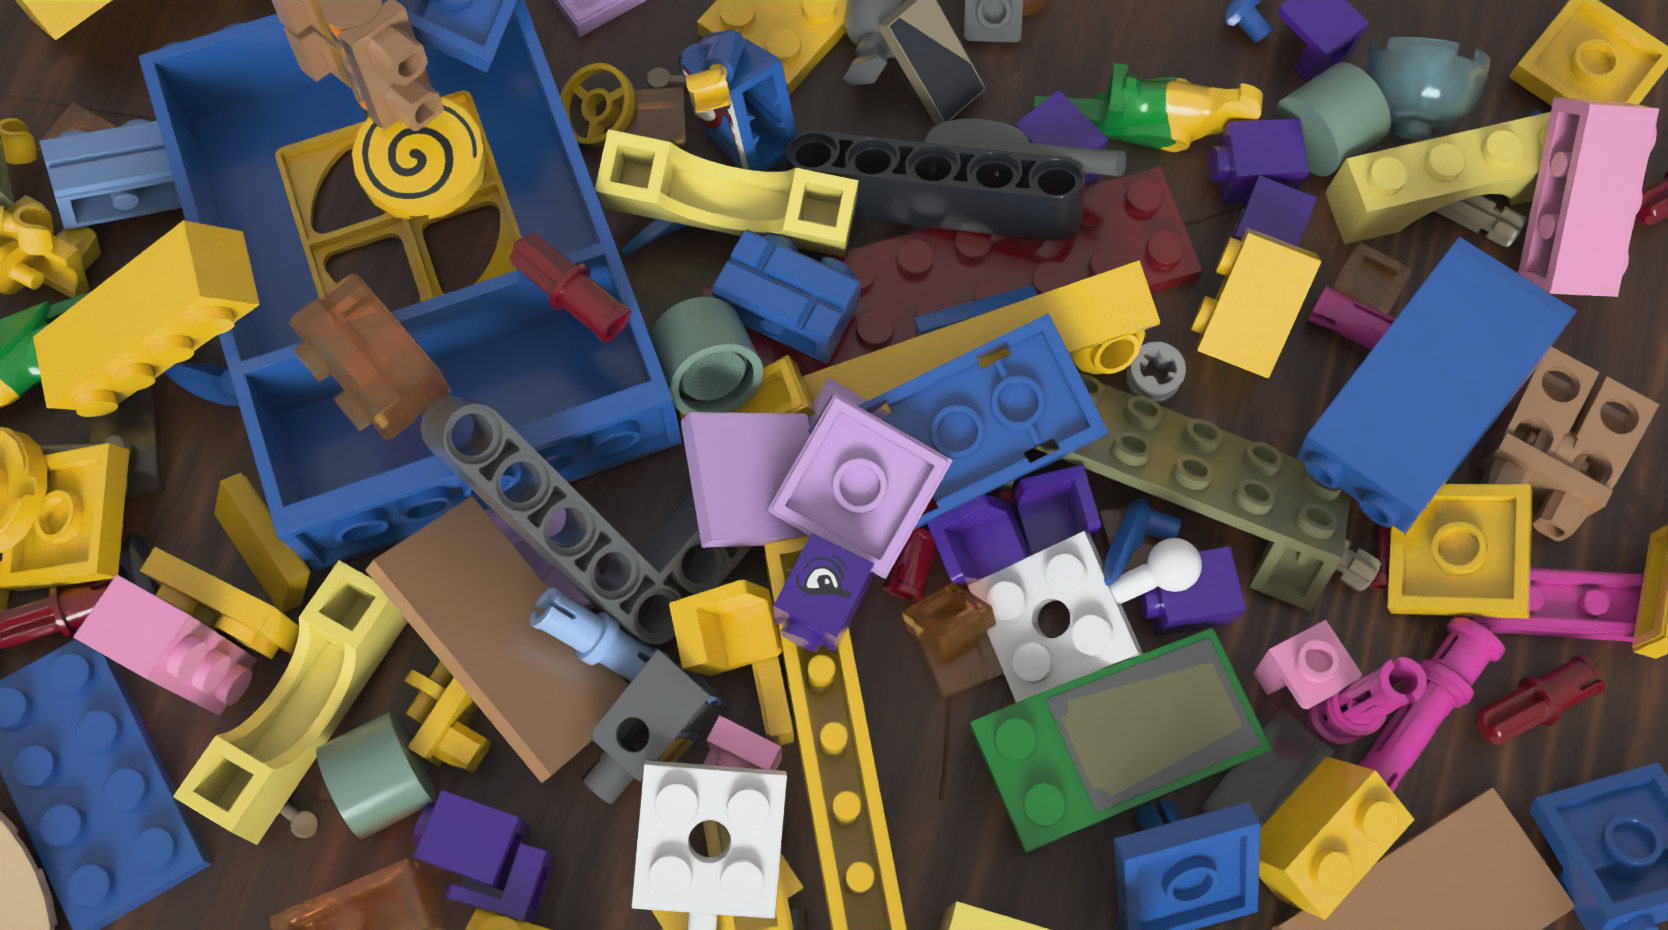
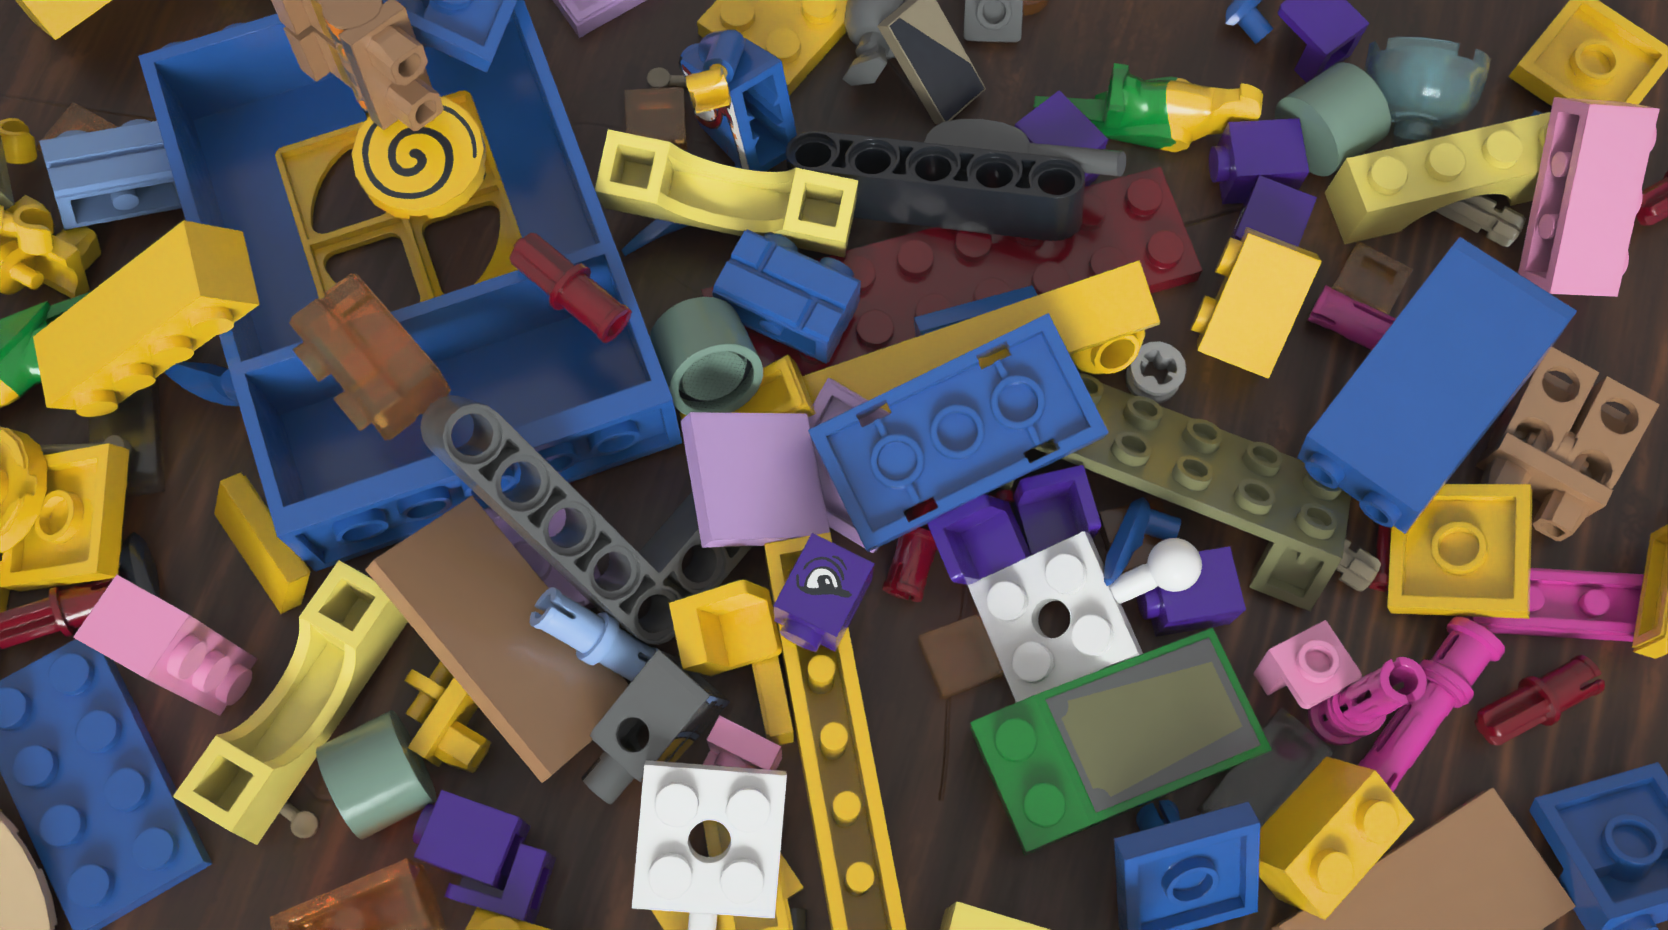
yellow plate [140,547,299,659] -> none
yellow piece [560,63,635,147] -> none
lavender tile [767,393,953,579] -> none
clear orange tile [902,582,996,656] -> none

